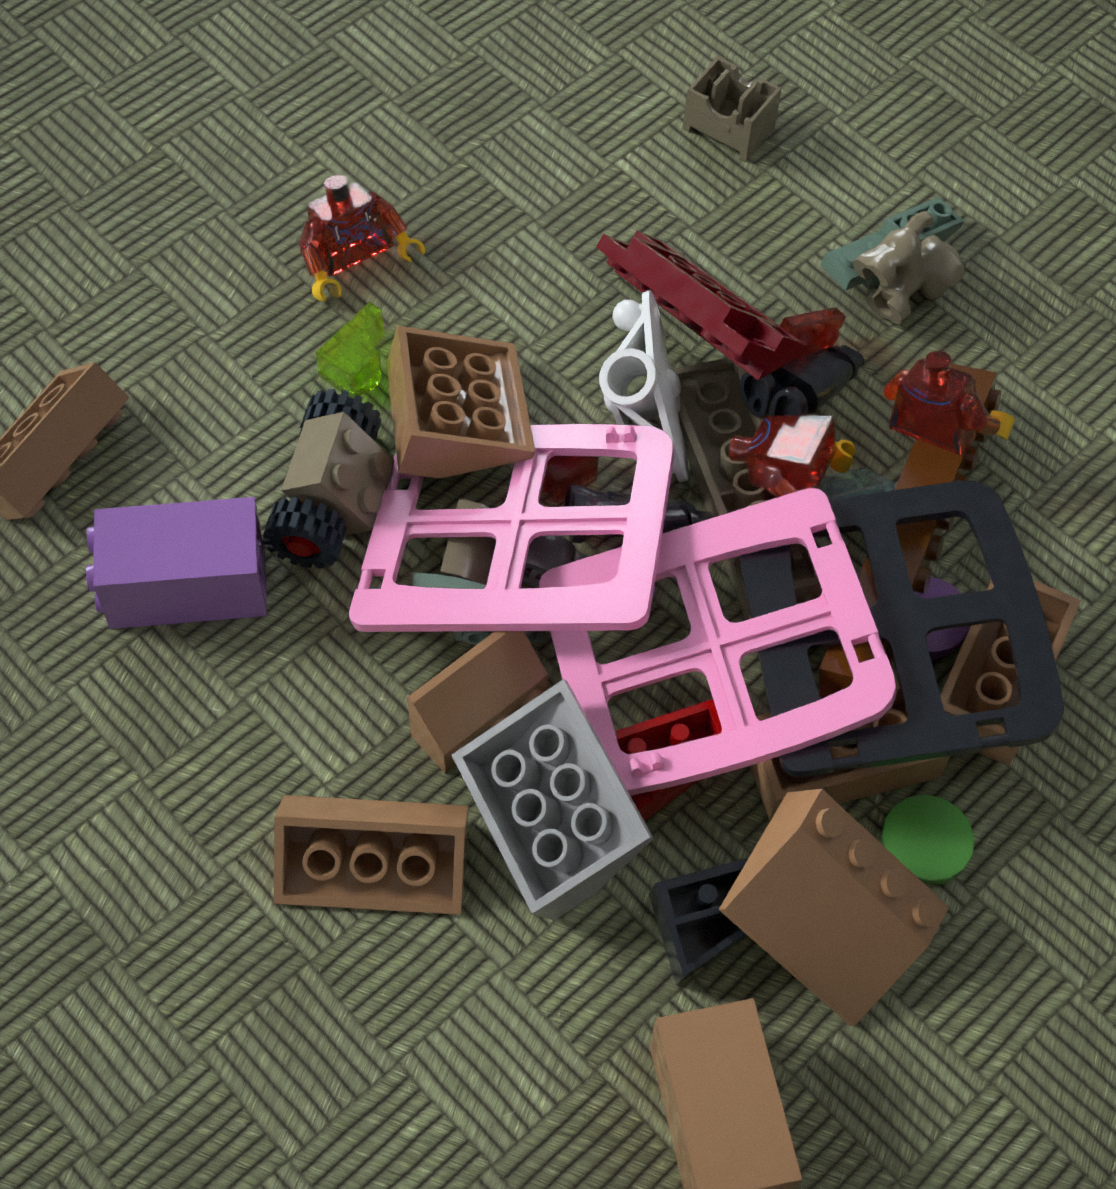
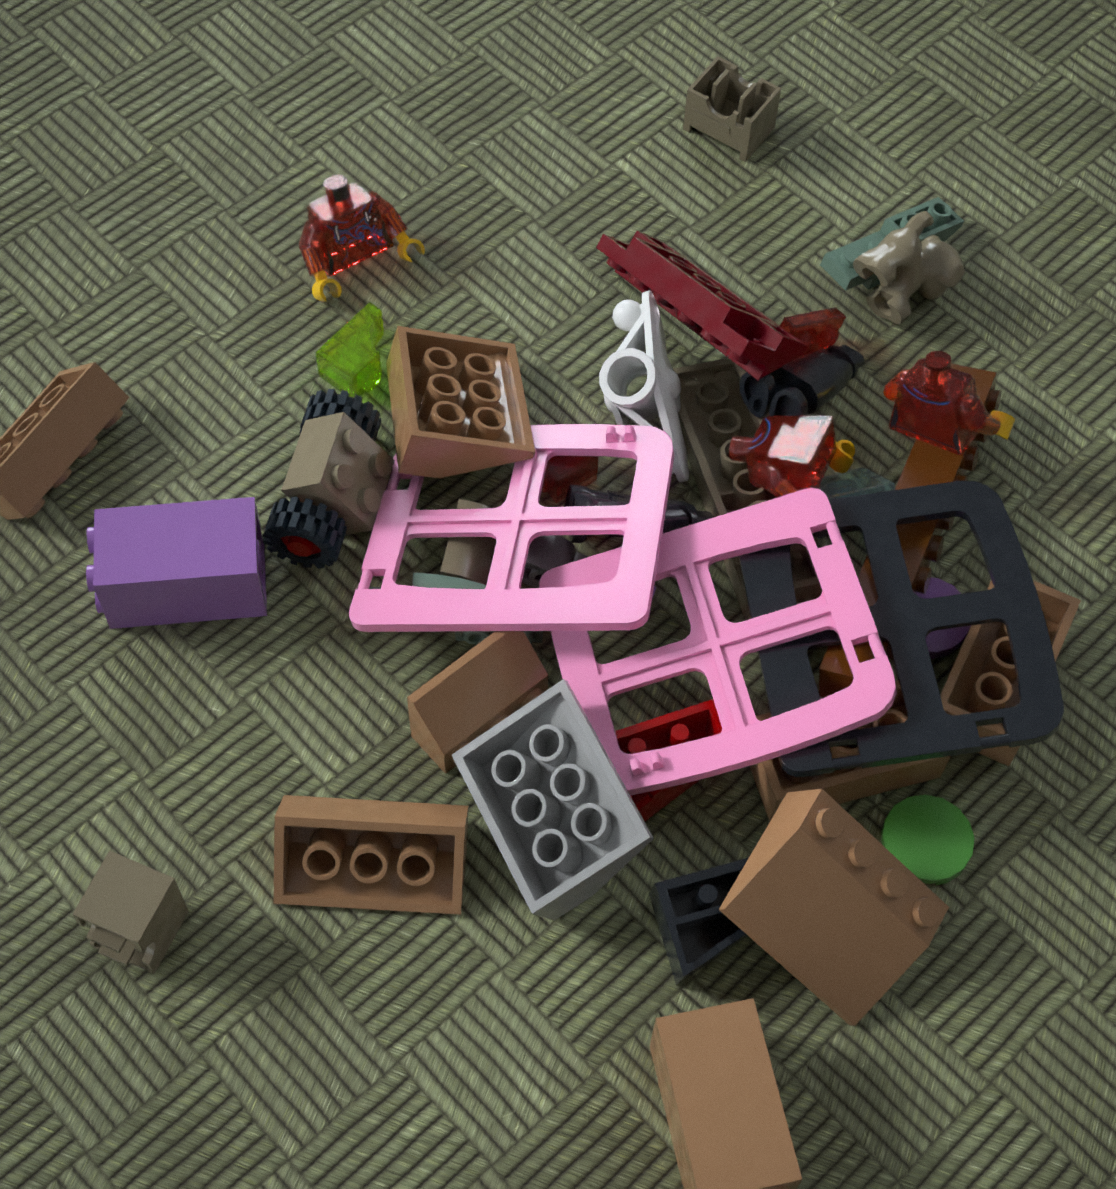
none -> dark tan piece [72,850,189,974]

